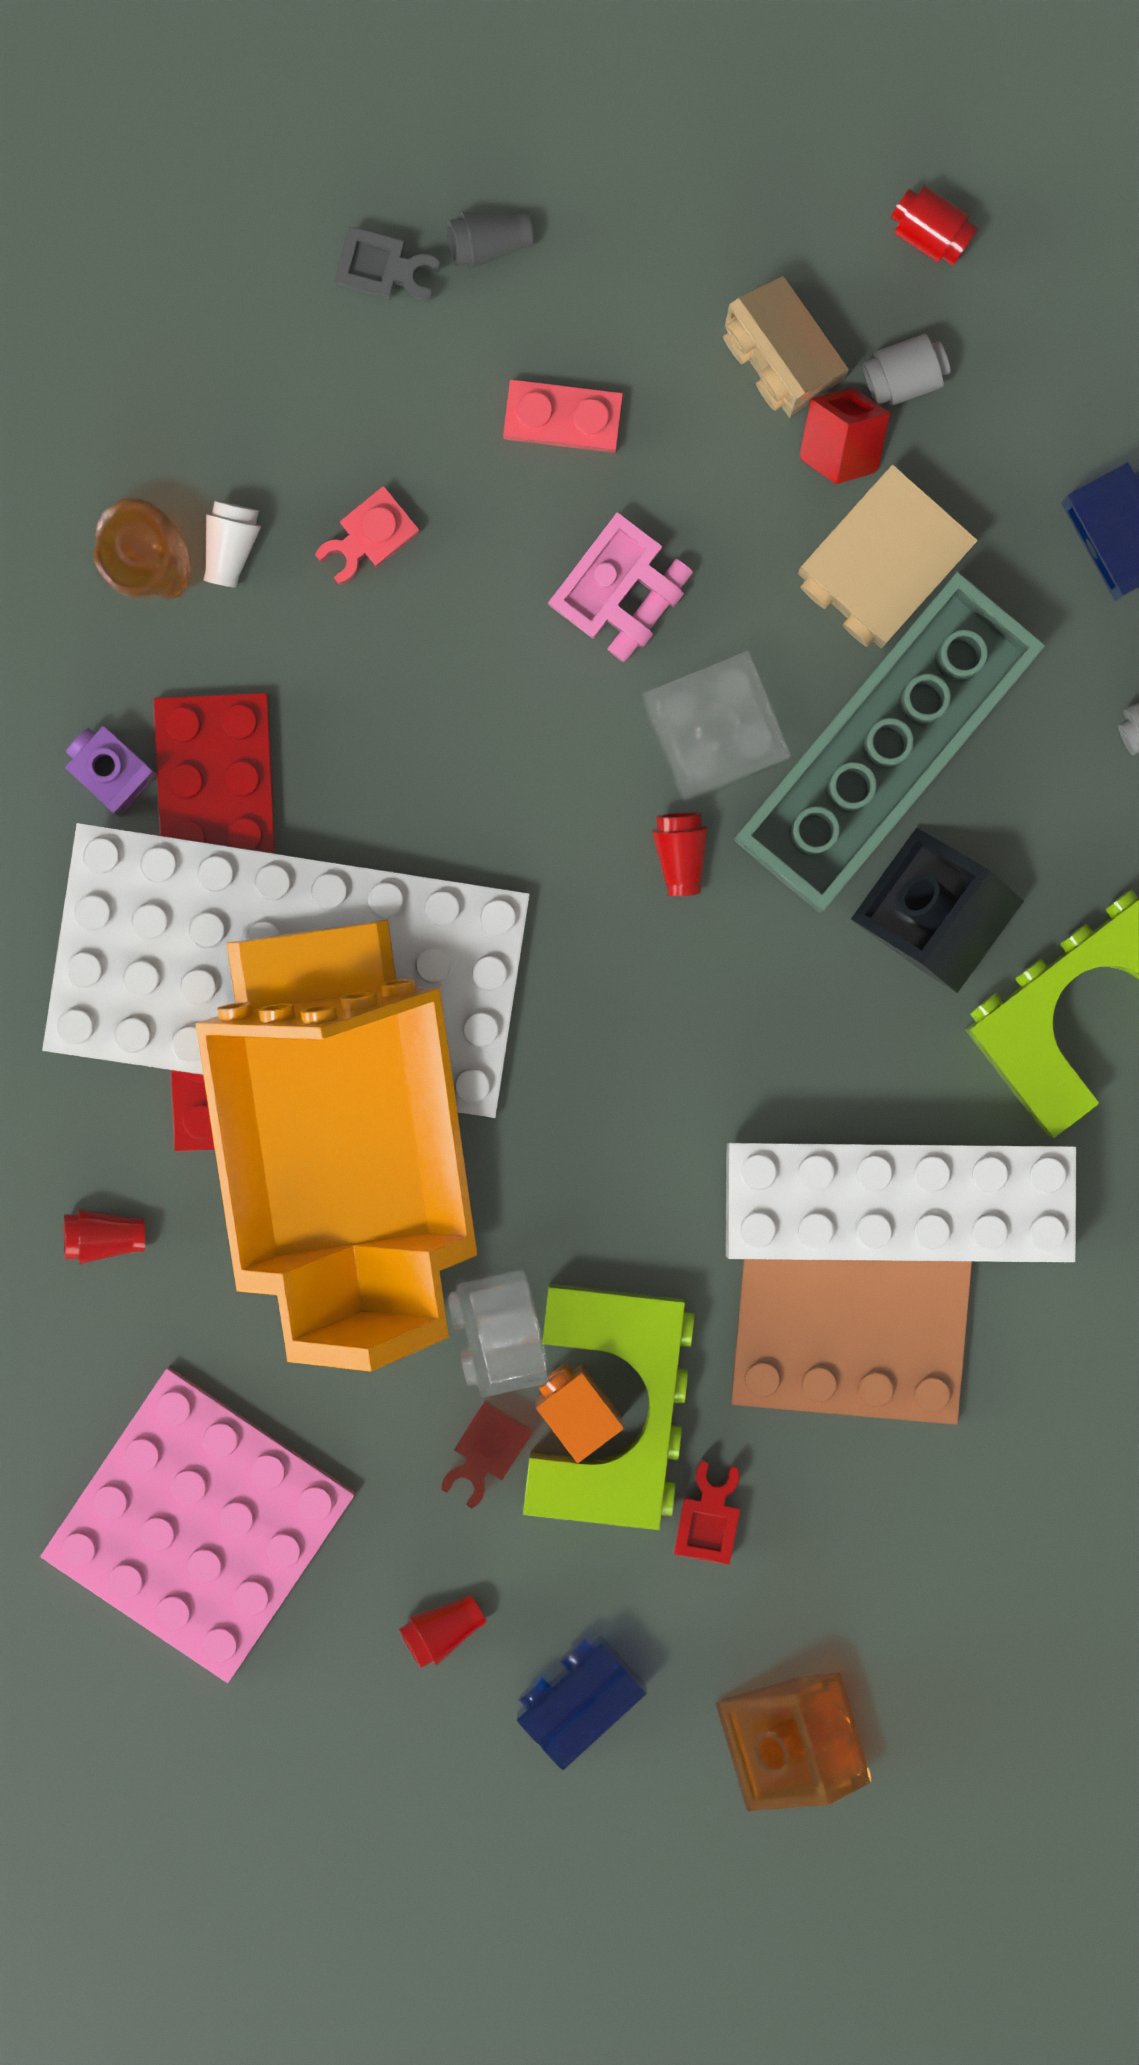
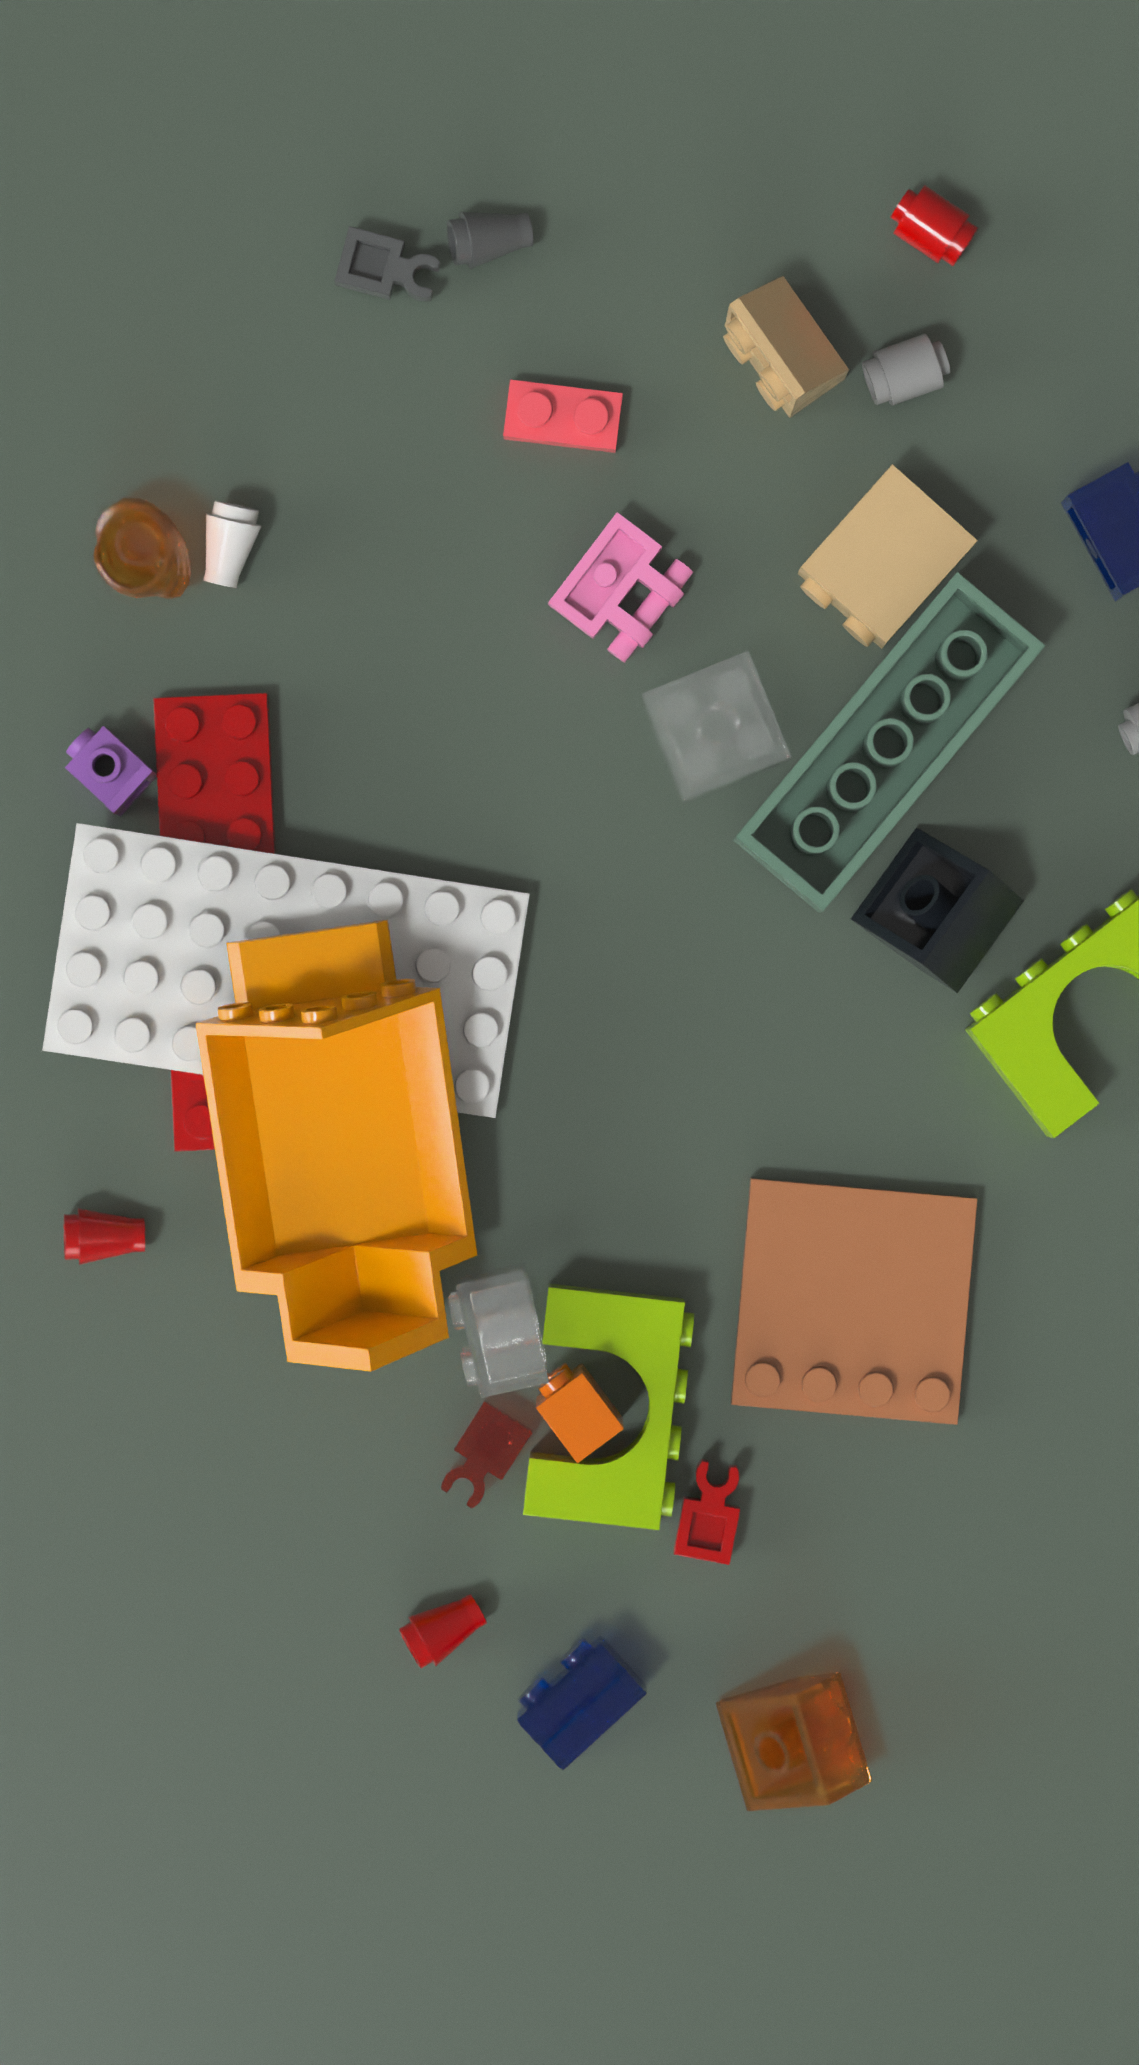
bright pink plate [40,1367,356,1683] -> none
coral plate [315,486,420,585] -> none
red cone [652,812,708,896] -> none
white brick [726,1143,1076,1262] -> none
red panel [800,387,890,484] -> none

